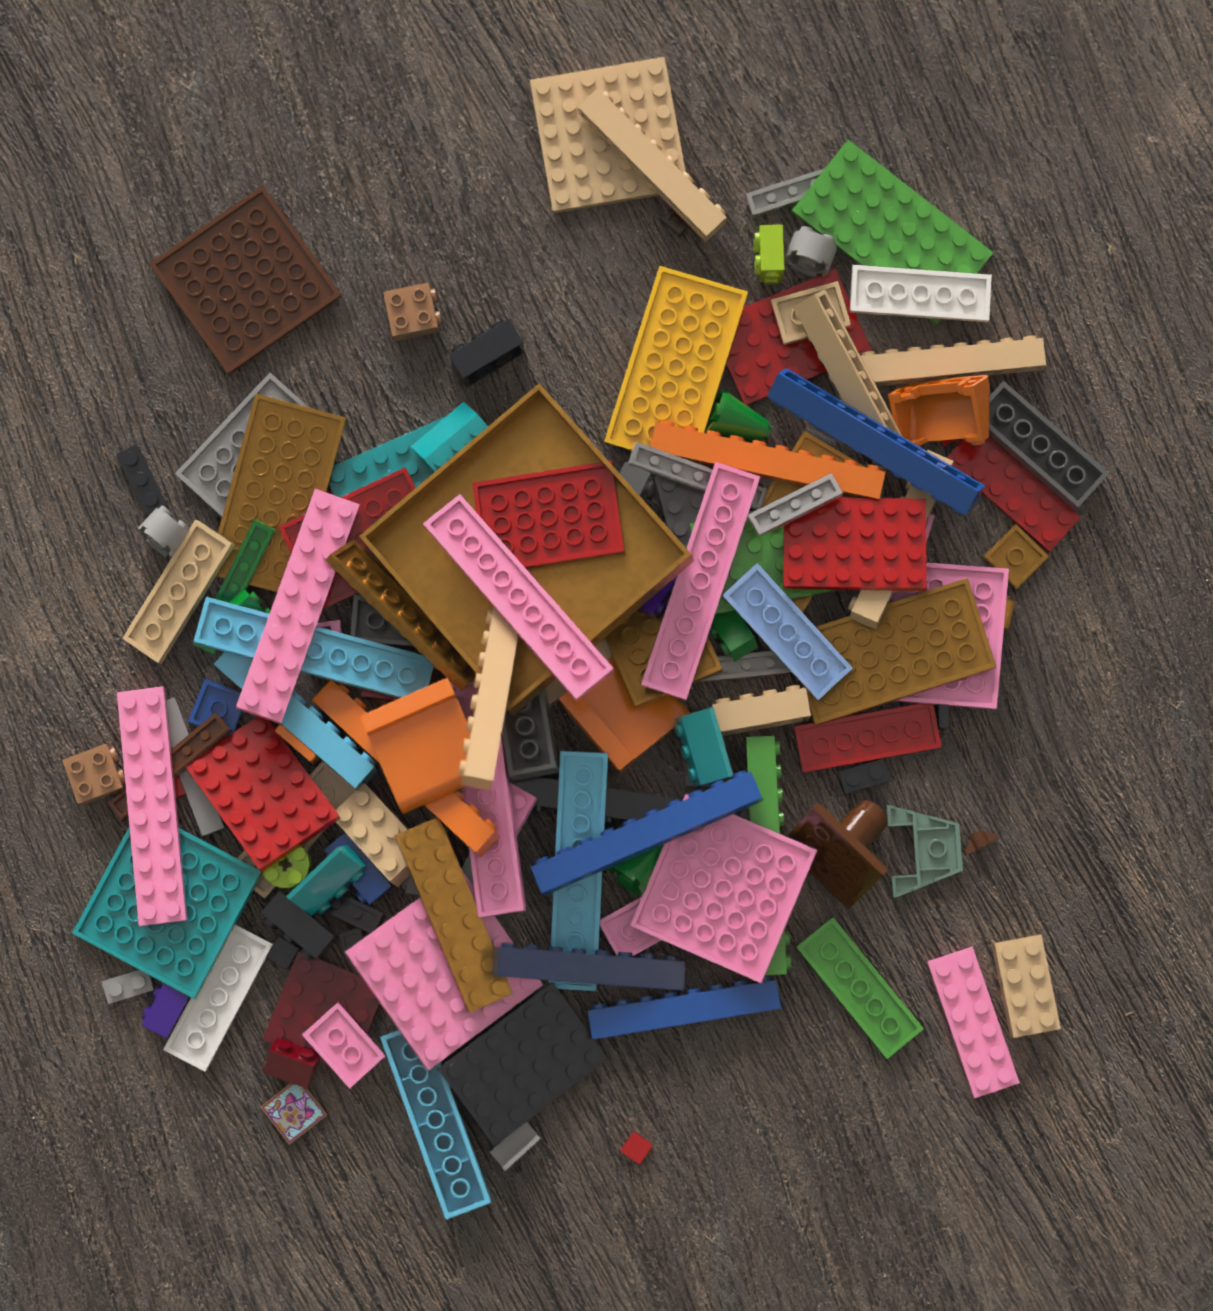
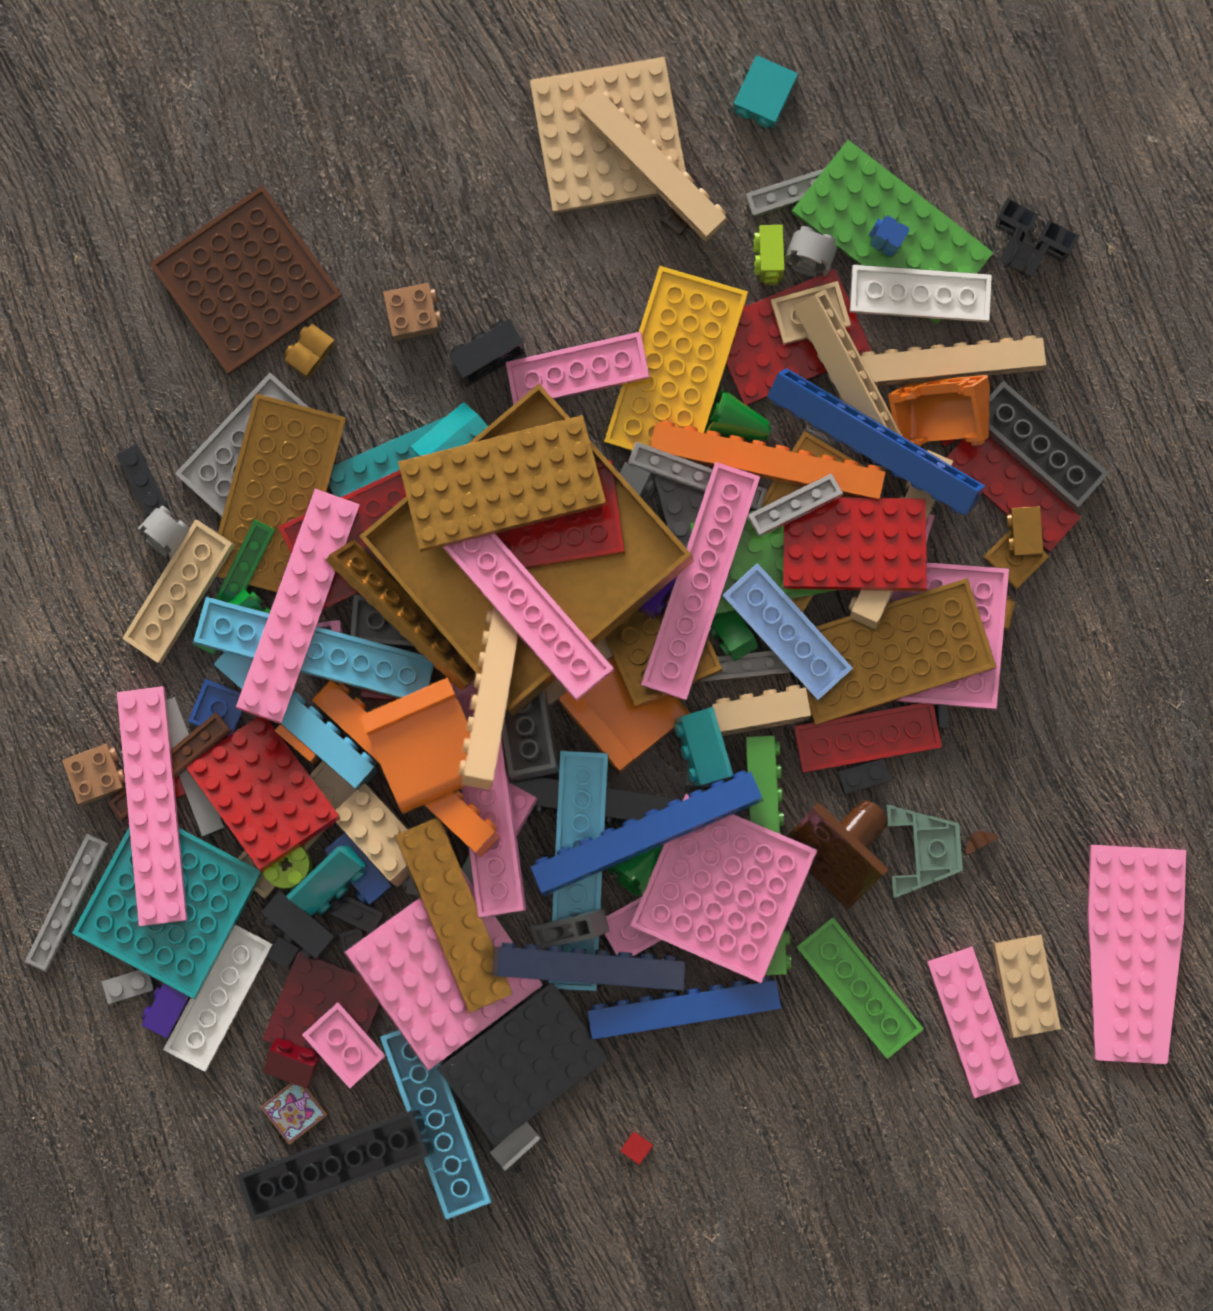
none -> light grey tile [25,834,109,972]
none -> black brick [237,1108,435,1221]
none -> pearl gold brick [284,324,336,380]
none -> pearl gold plate [398,415,606,552]
none -> bright pink plate [506,332,650,405]
none -> dark grey slope [530,908,610,949]
none -> teal brick [733,55,798,129]
none -> blue brick [868,215,909,257]
none -> black piece [995,198,1080,277]
none -> pearl gold brick [1007,506,1043,557]
none -> bright pink wing [1087,845,1186,1064]

